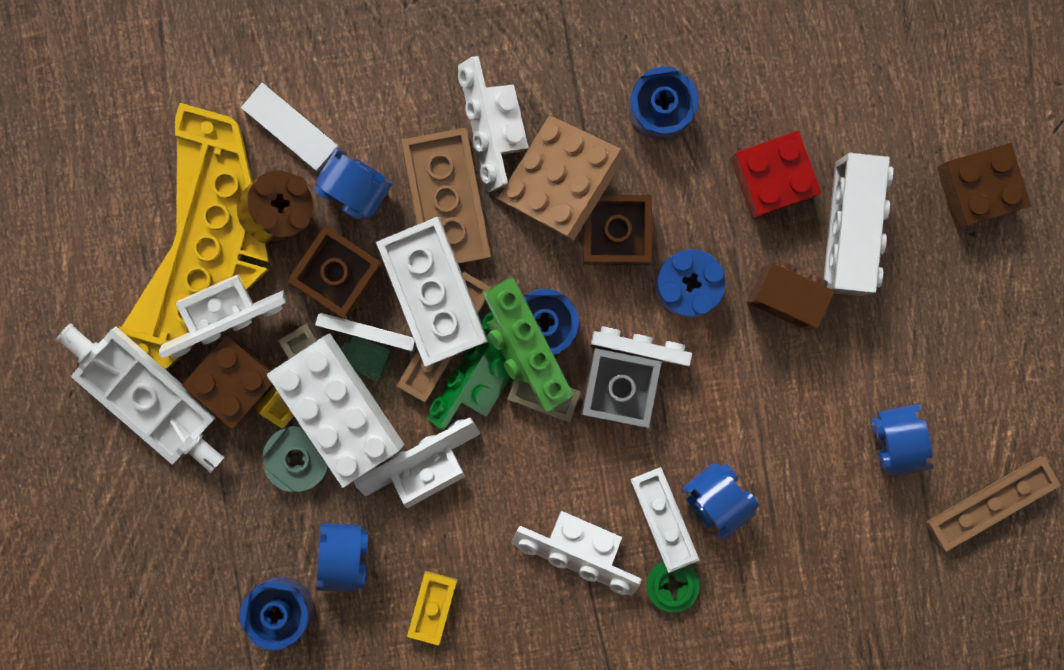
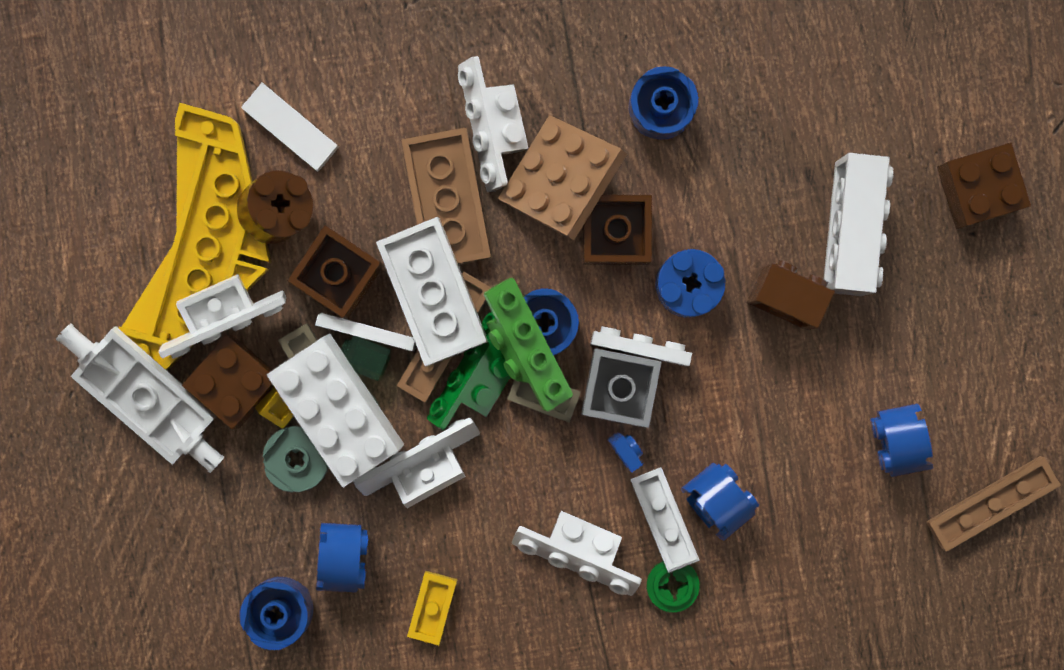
blue brick [314,148,393,220] -> none
red brick [731,130,821,219] -> none
none -> blue plate [607,432,644,473]

